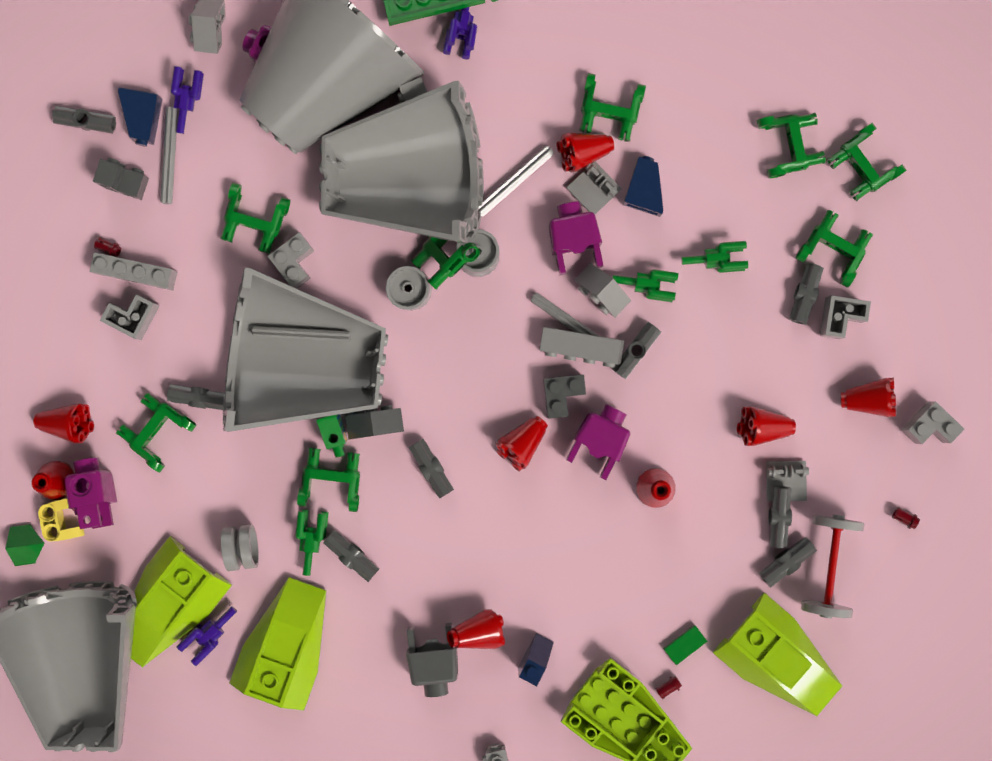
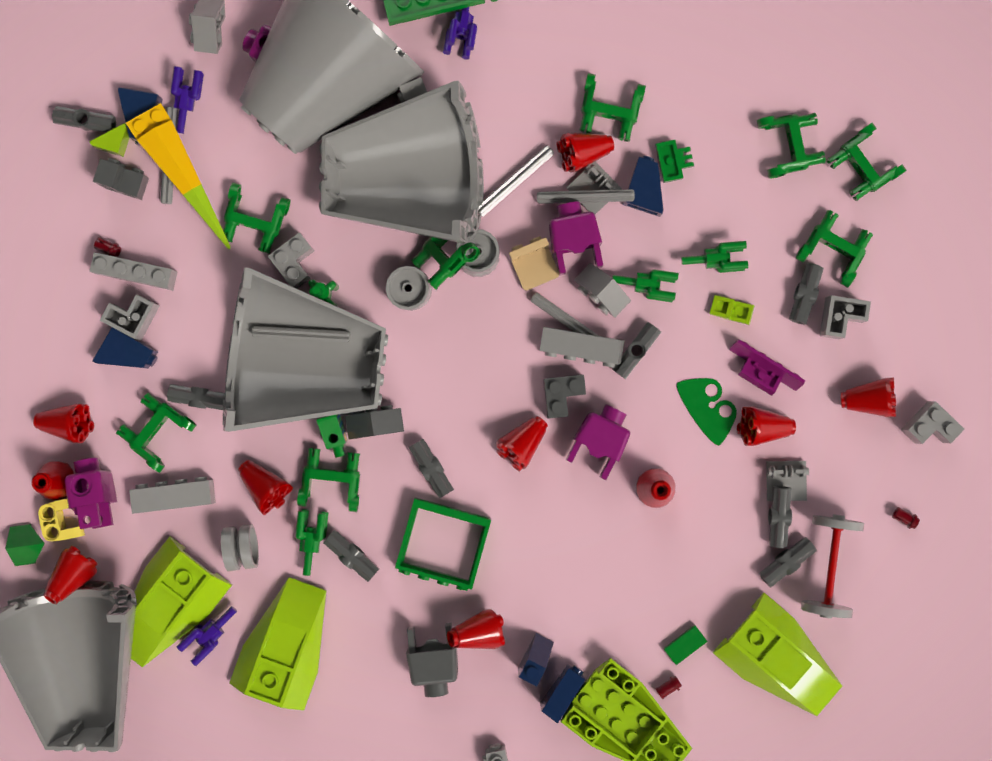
none -> red cone [43,546,97,605]
none -> lime slope [90,123,130,157]
none -> dark blue slope [92,327,158,369]
none -> yellow plate [126,103,230,249]
none -> light grey brick [129,476,216,514]
none -> red cone [238,460,293,515]
none -> green plant [308,279,339,307]
none -> green window [395,497,491,591]
none -> tan bracket [509,236,559,291]
none -> light grey axle [537,189,635,204]
none -> dark blue slope [540,664,585,723]
none -> green hinge [655,140,694,183]
none -> green piece [677,378,737,446]
none -> lime slope [710,295,755,325]
none -> magenta bracket [729,339,805,396]

